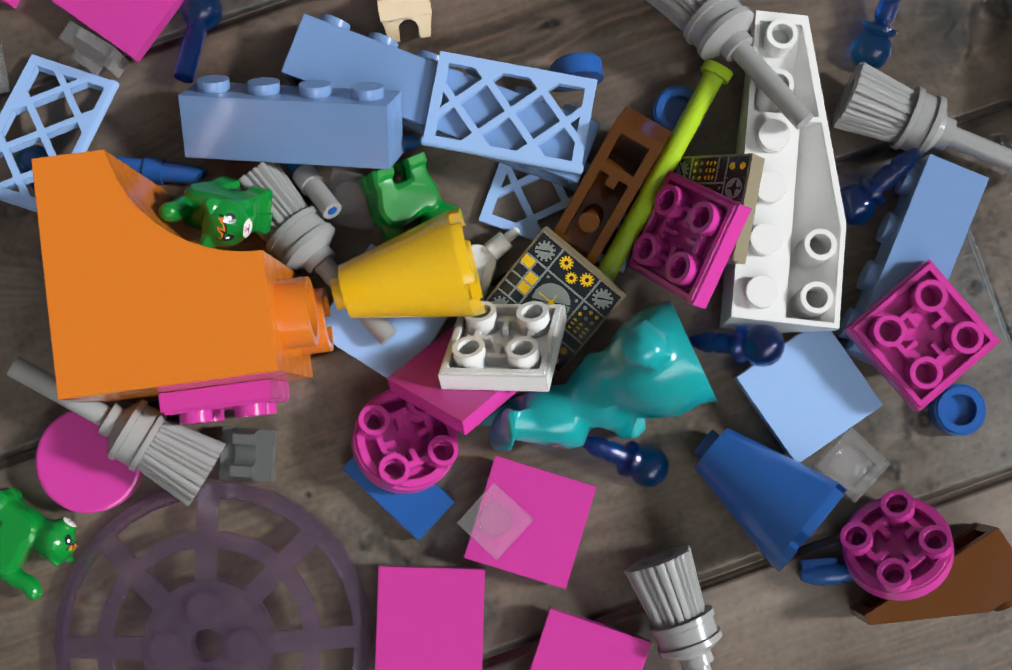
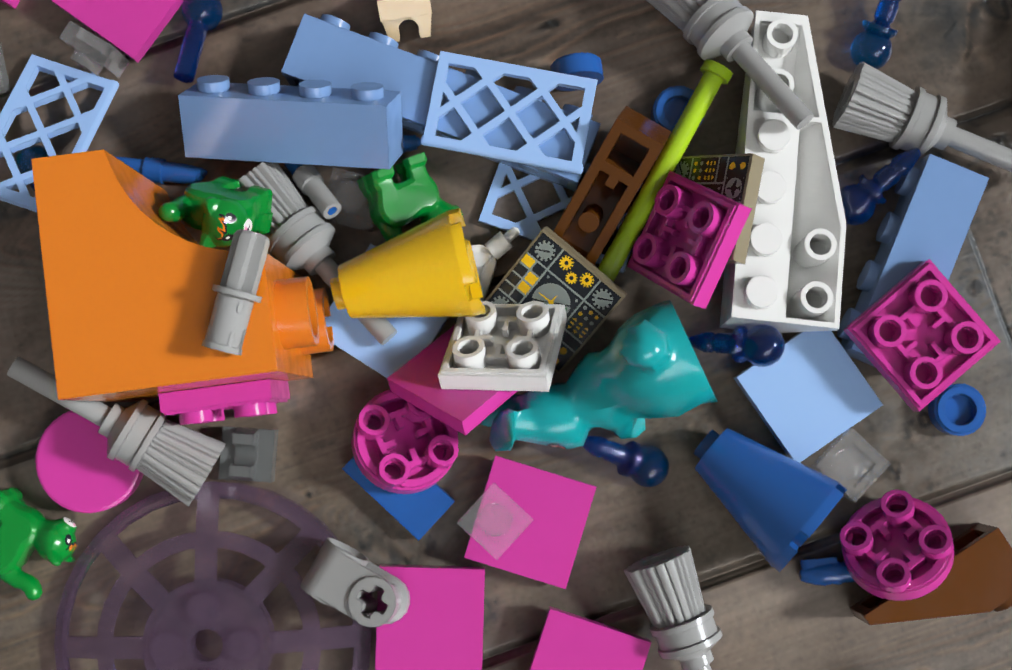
none -> light grey axle [201,229,270,356]
none -> light grey piece [300,537,410,627]

